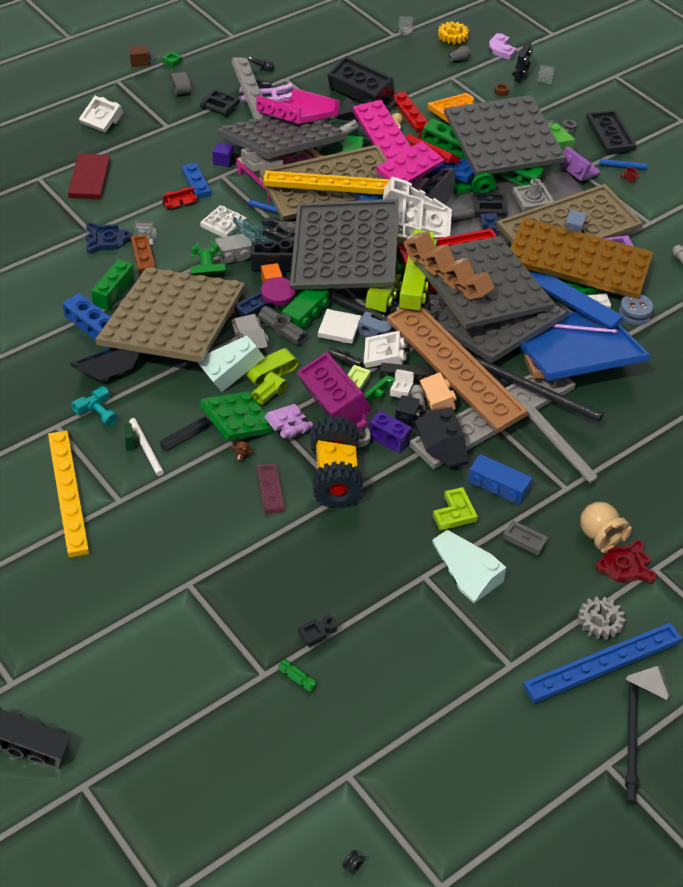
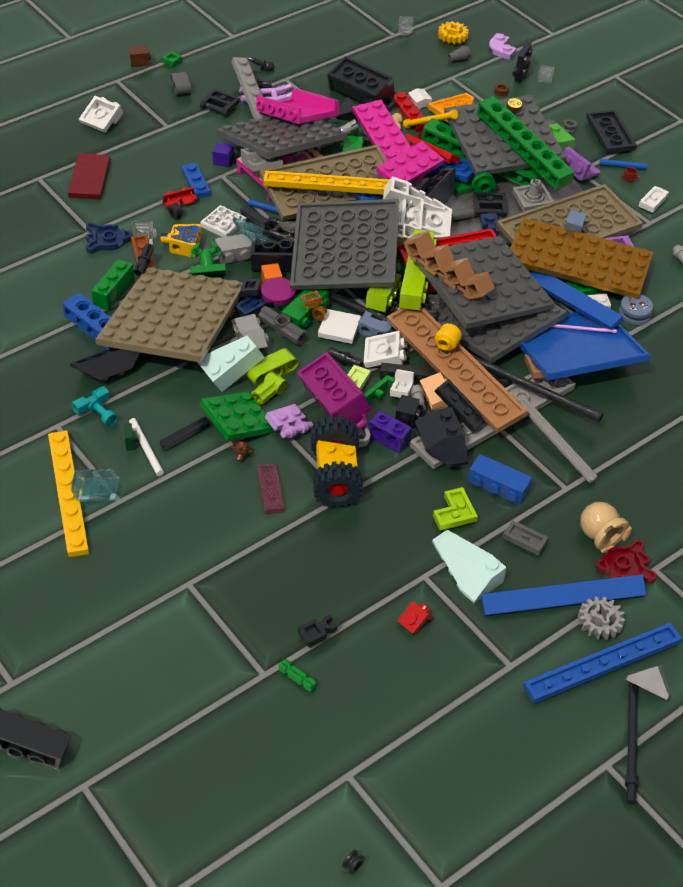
none -> clear light blue brick [71,469,119,502]
none -> black axle [134,243,154,276]
none -> torso [161,224,201,258]
none -> black bush [168,203,183,219]
none -> black axle [240,206,271,229]
none -> black bracket [240,279,262,297]
none -> clear orange plate [300,290,323,309]
none -> pearl gold hinge [312,305,327,321]
none -> red bracket [397,601,434,635]
none -> yellow bar [403,109,458,129]
none -> white piece [408,89,432,109]
none -> black tile [434,379,486,433]
none -> yellow head [435,323,462,351]
none -> green brick [477,96,574,191]
none -> blue tile [480,575,647,616]
none -> tile [506,98,523,113]
none -> white plate [639,186,669,213]

